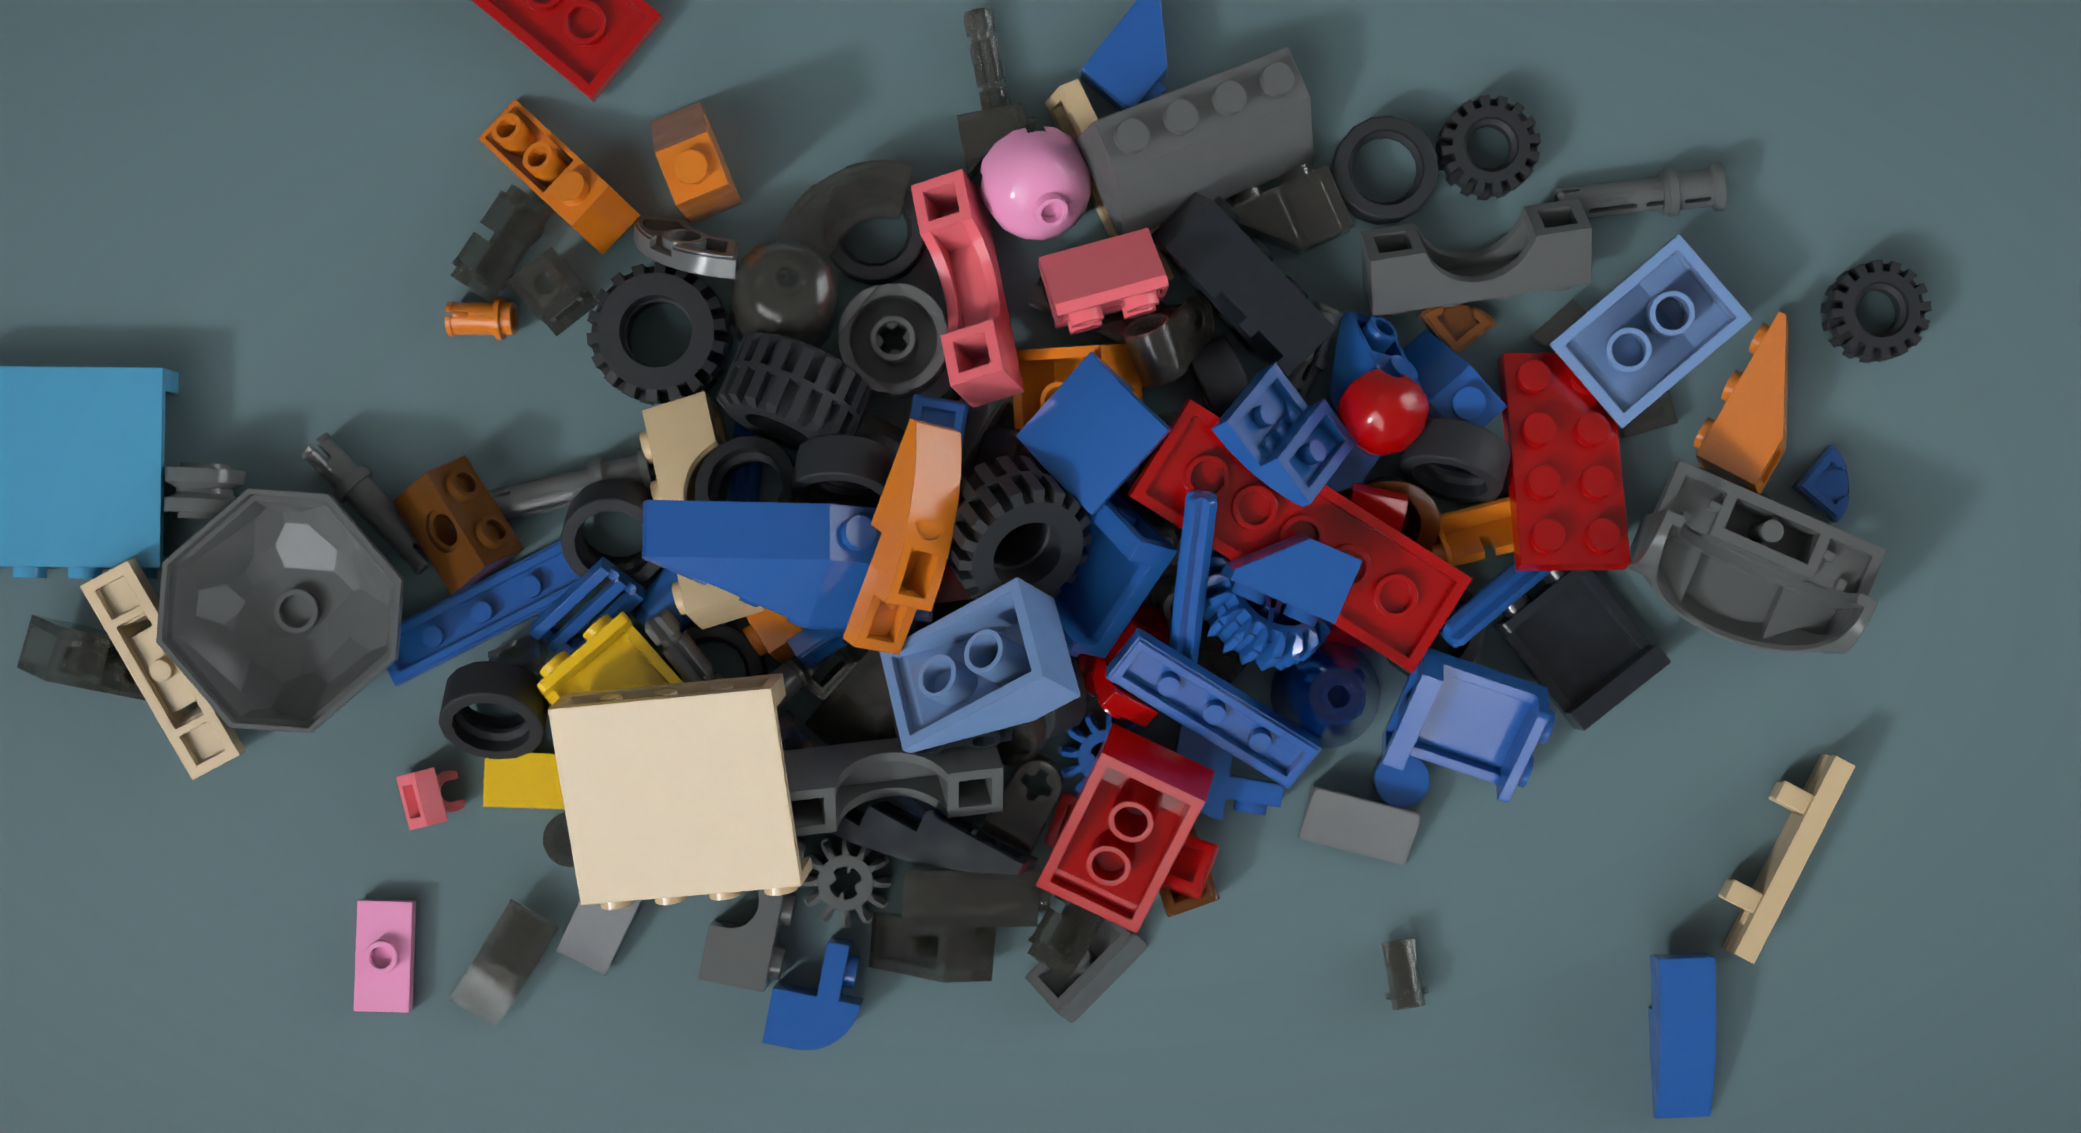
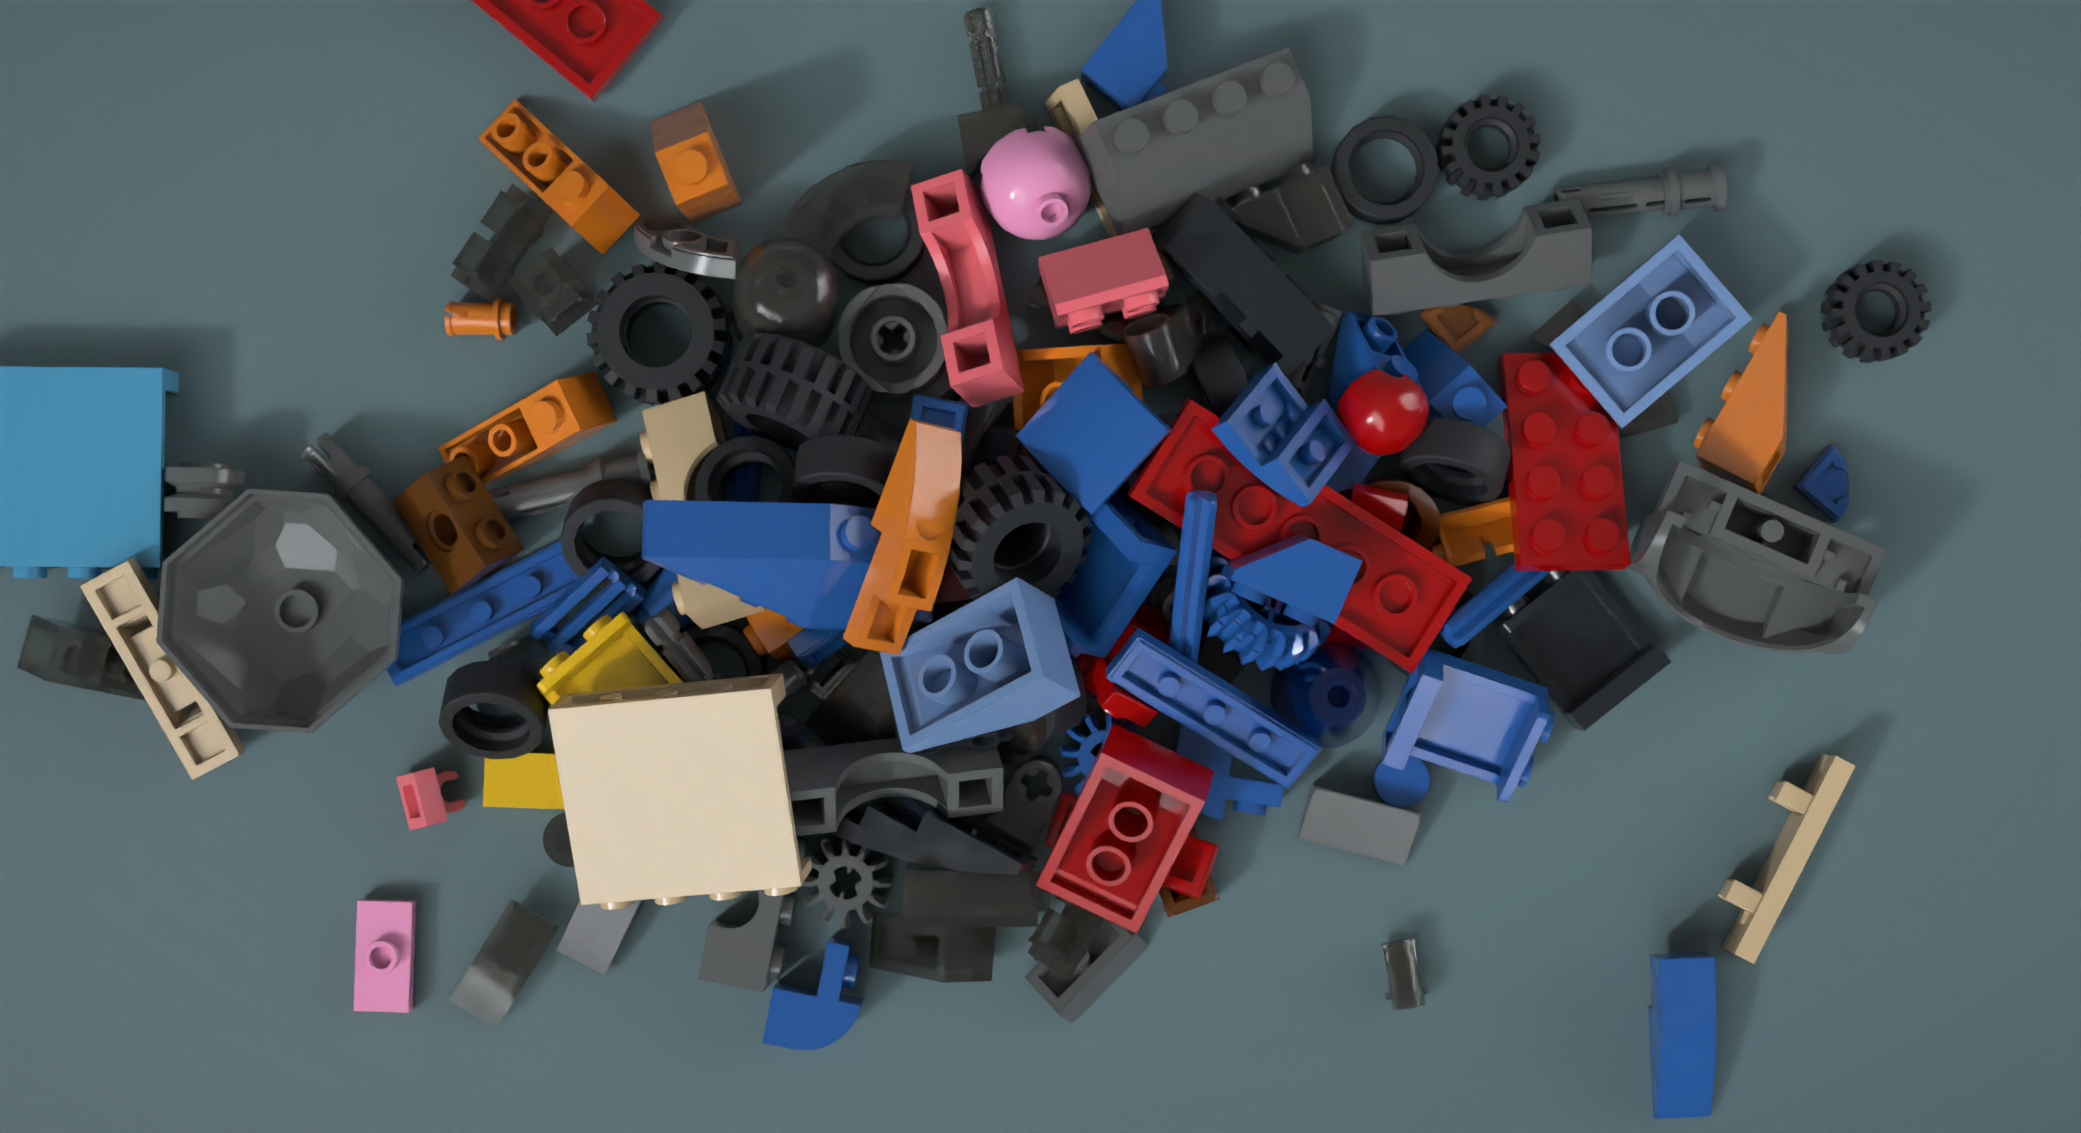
none -> orange slope [438,371,618,487]

